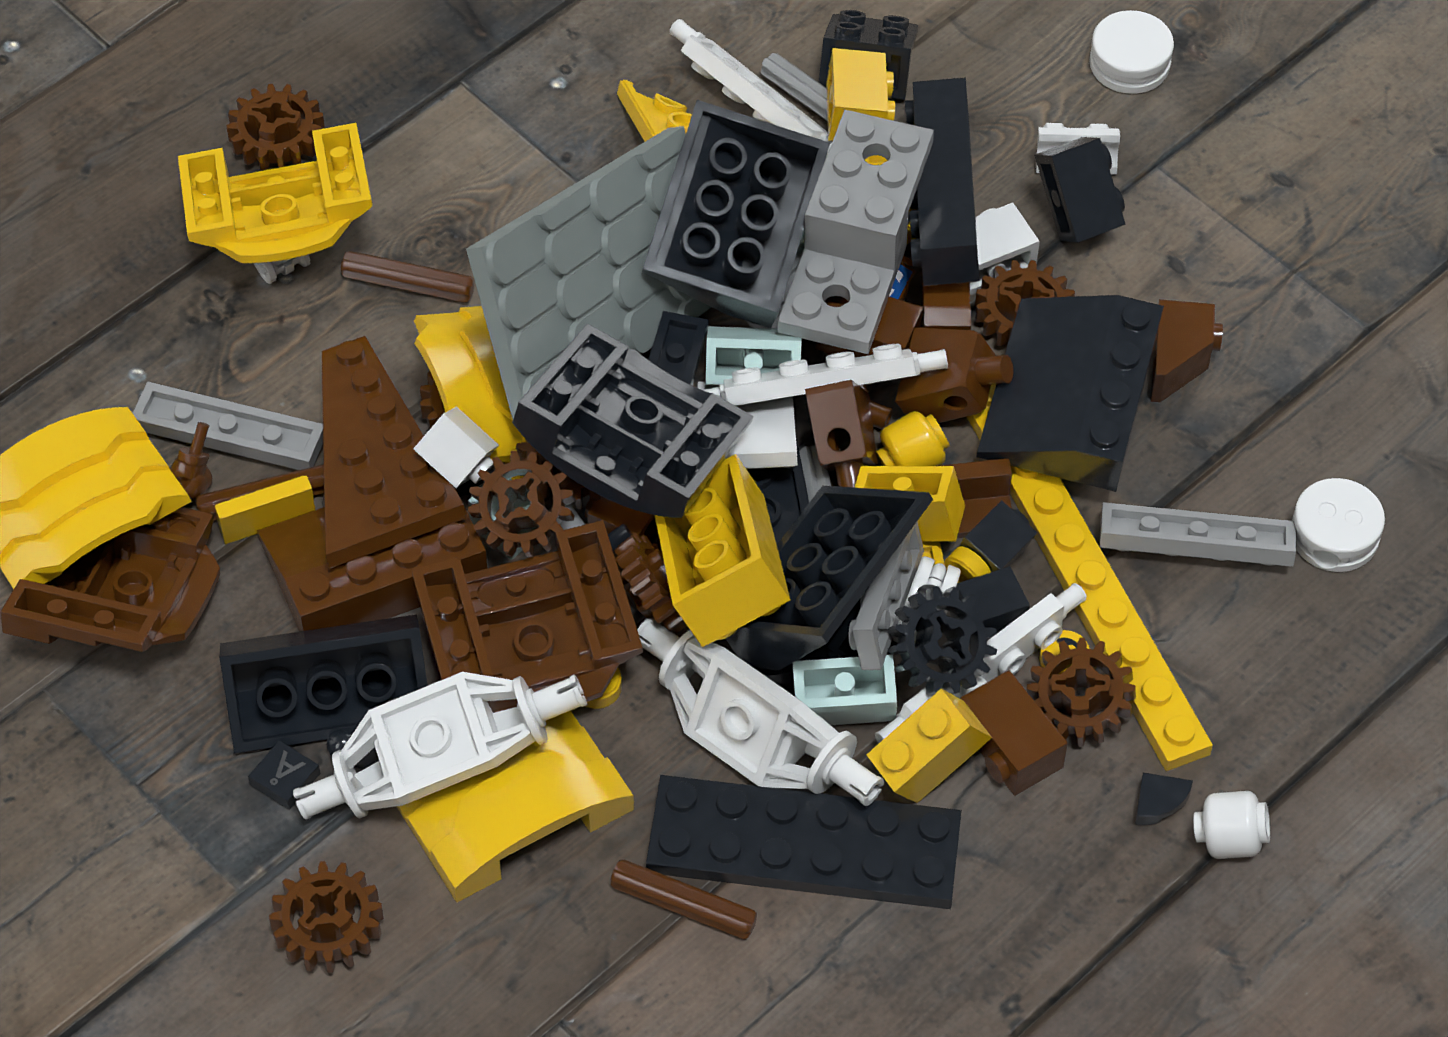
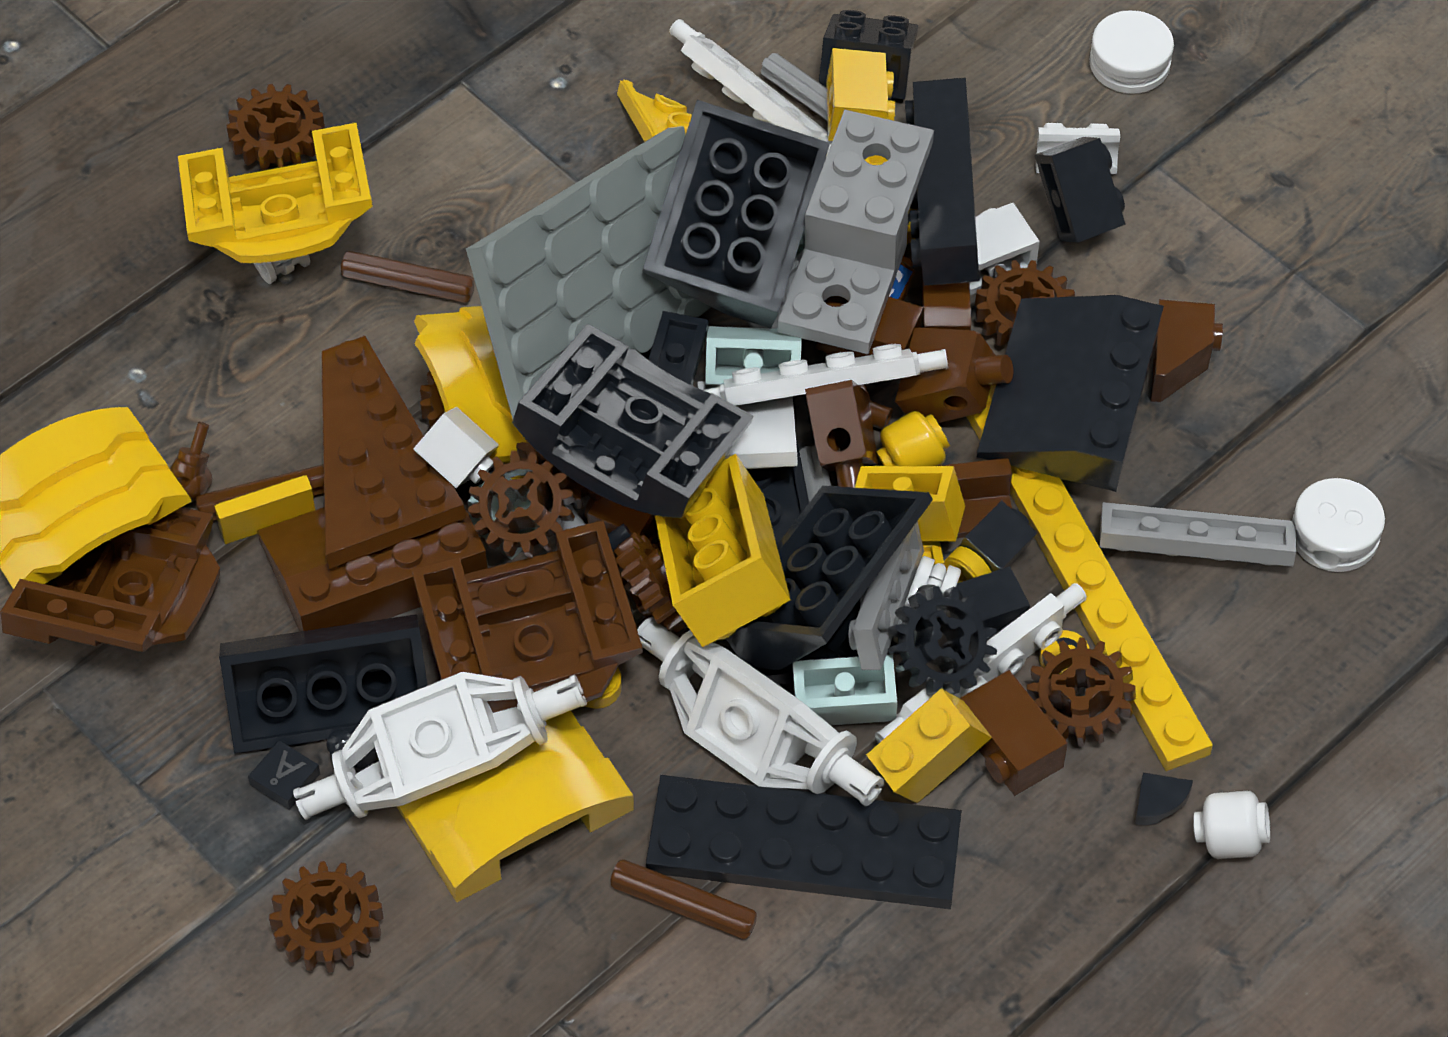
light grey plate [133,382,323,470] -> none

